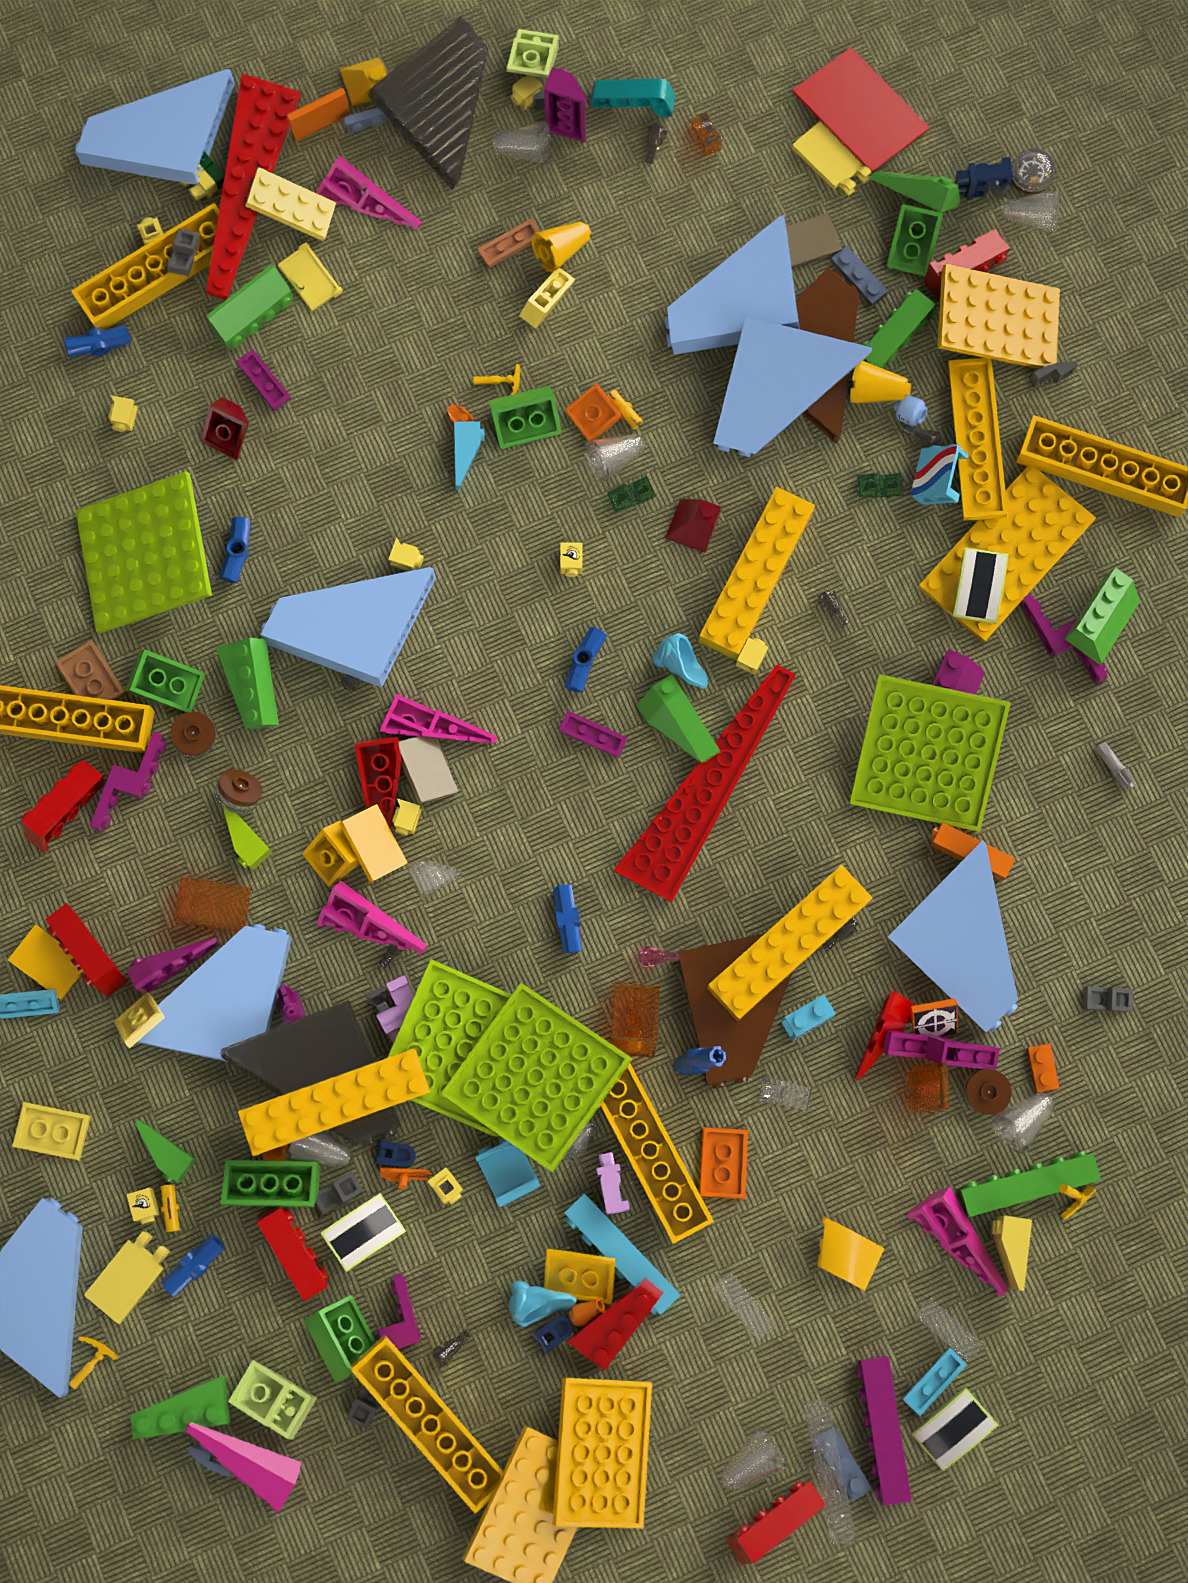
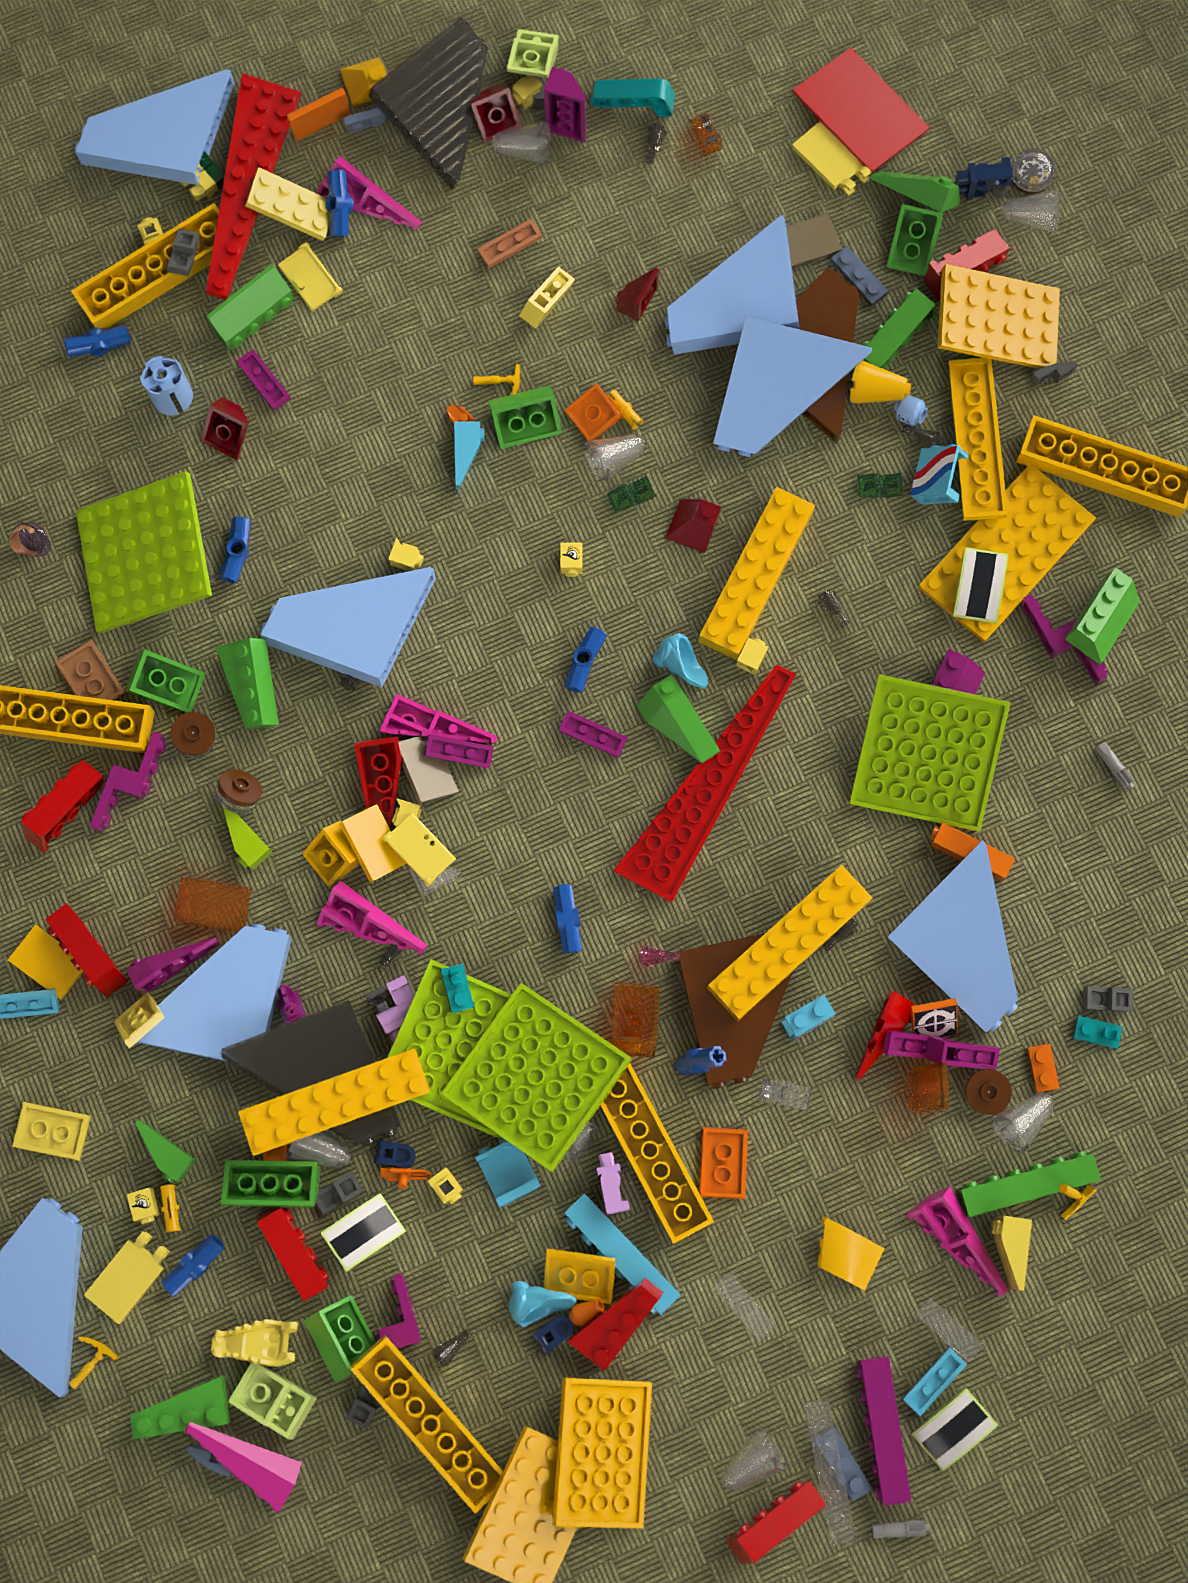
light yellow window [108,395,138,432] -> none
yellow cone [531,222,591,272] -> none
none -> piece [9,522,51,557]
none -> light blue cylinder [140,356,193,416]
none -> light yellow animal [211,1319,298,1367]
none -> blue piece [326,170,354,237]
none -> light yellow door [382,813,456,887]
none -> magenta plate [424,734,494,768]
none -> teal plate [440,963,474,1013]
none -> dark red slope [470,82,522,143]
none -> dark red slope [615,267,659,322]
none -> light grey piece [872,1520,930,1539]
none -> teal plate [1072,1016,1123,1049]

